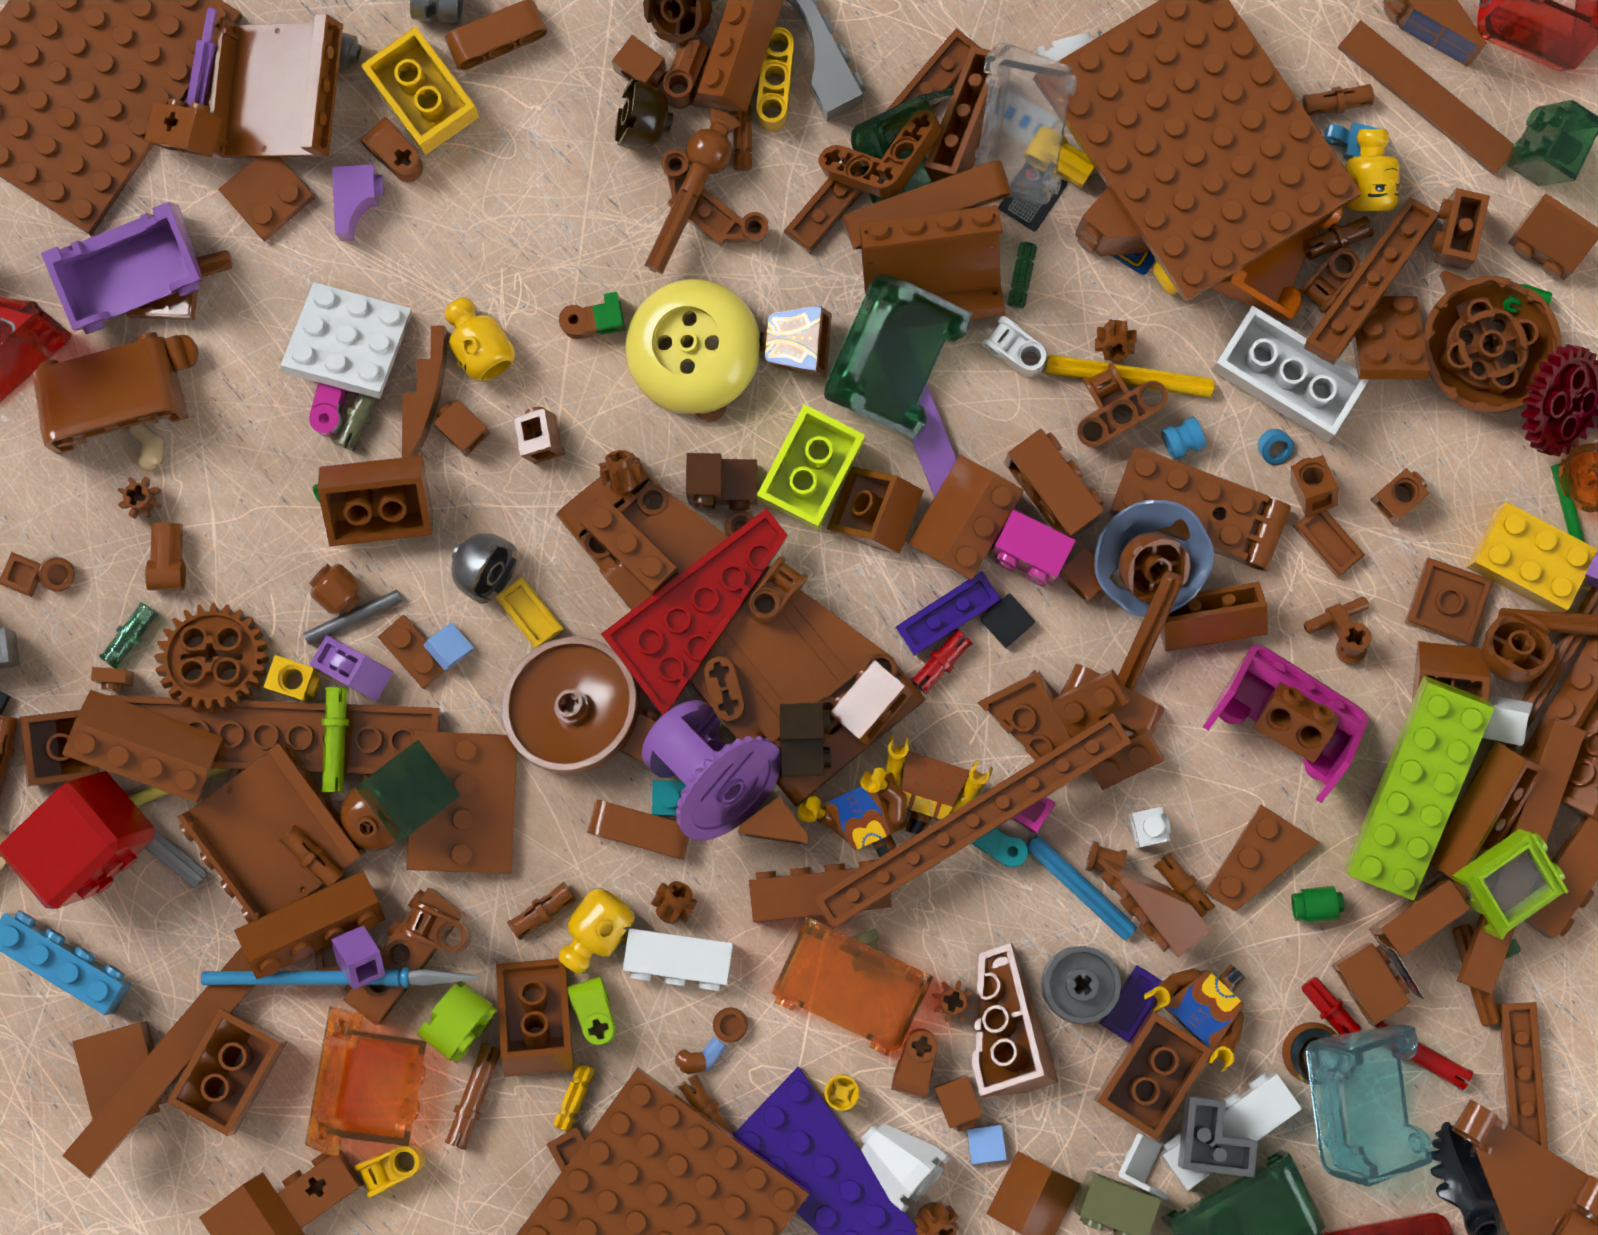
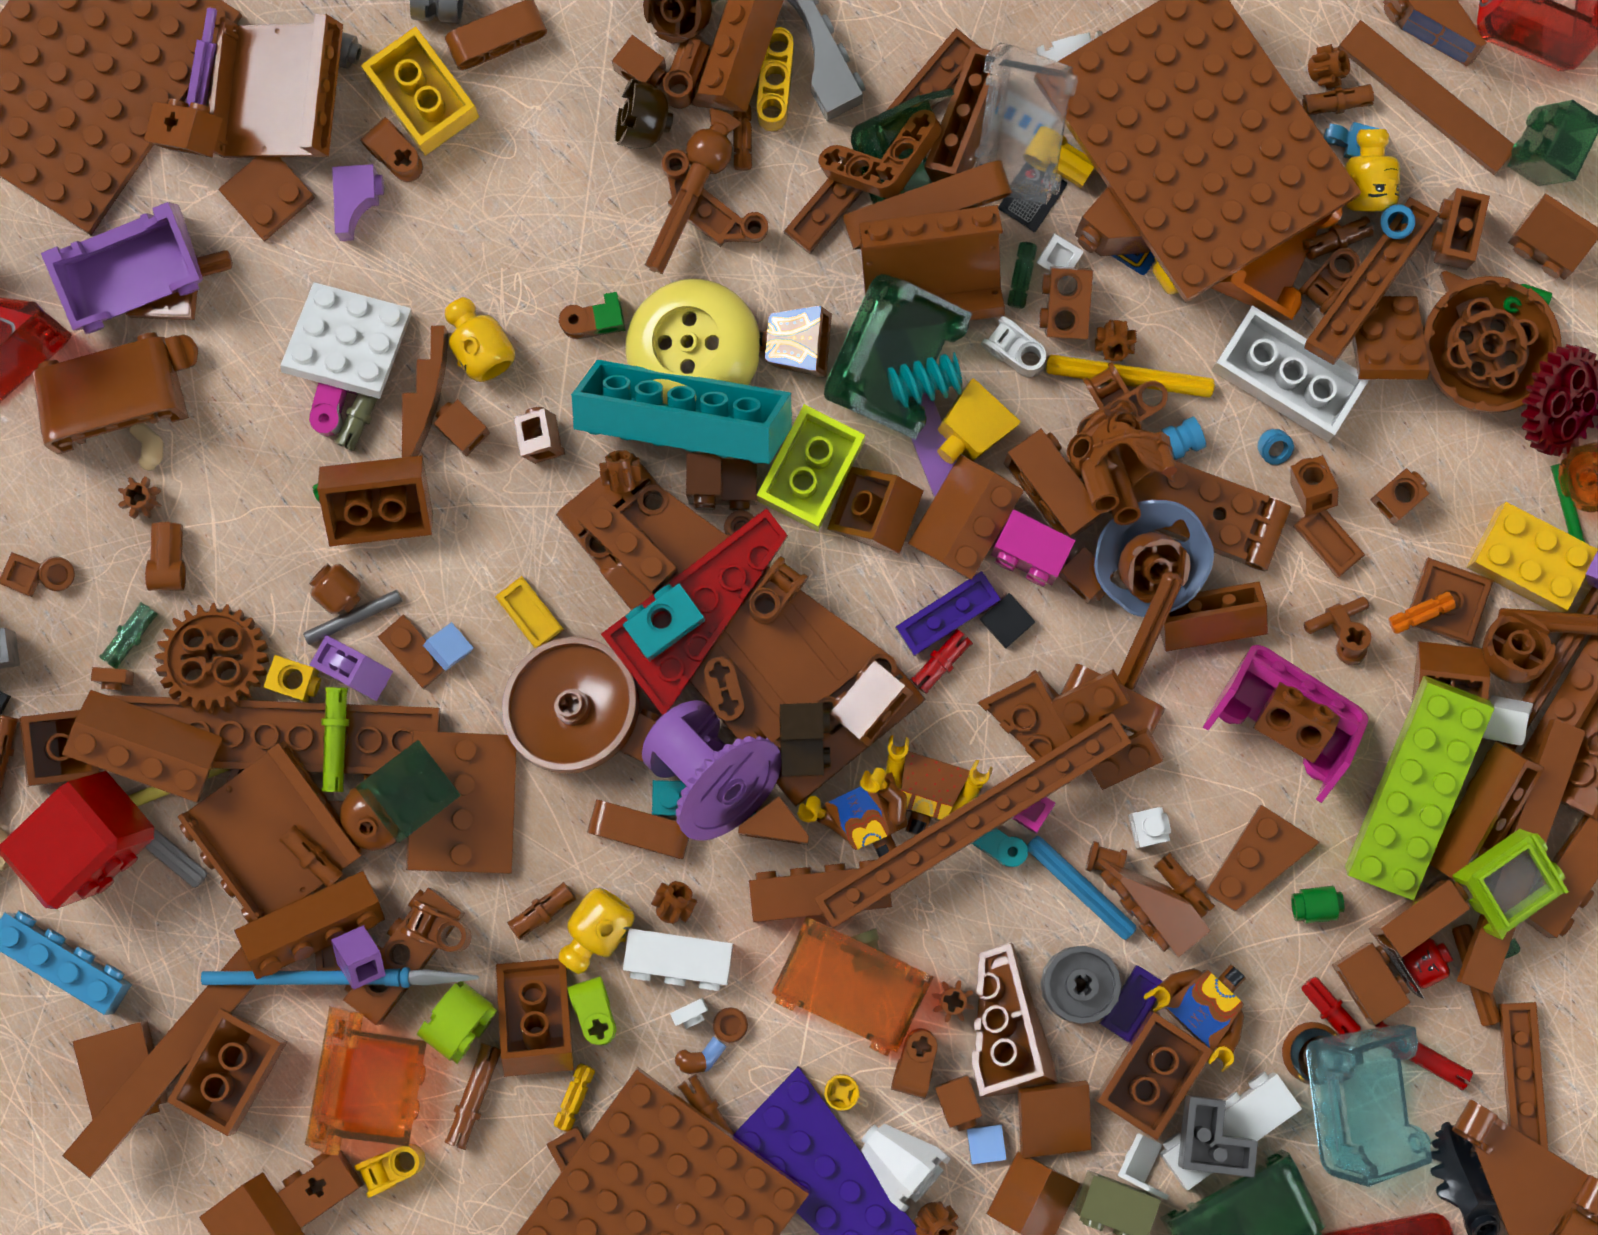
flat silver cylinder [451,533,517,604] -> none
none -> teal brick [571,360,792,464]
none -> teal brick [622,584,705,662]
none -> white plate [670,998,708,1029]
none -> teal piece [887,352,963,408]
none -> yellow torso [937,378,1021,464]
none -> dark orange tile [1018,1080,1092,1158]
none -> white plate [1037,233,1084,280]
none -> dark orange brick [1039,266,1093,339]
none -> dark orange helmet [1067,401,1177,525]
none -> dark orange gear [1308,44,1350,89]
none -> dark azure piece [1380,204,1415,239]
none -> orange axle [1388,592,1456,634]
none -> red head [1401,938,1454,989]

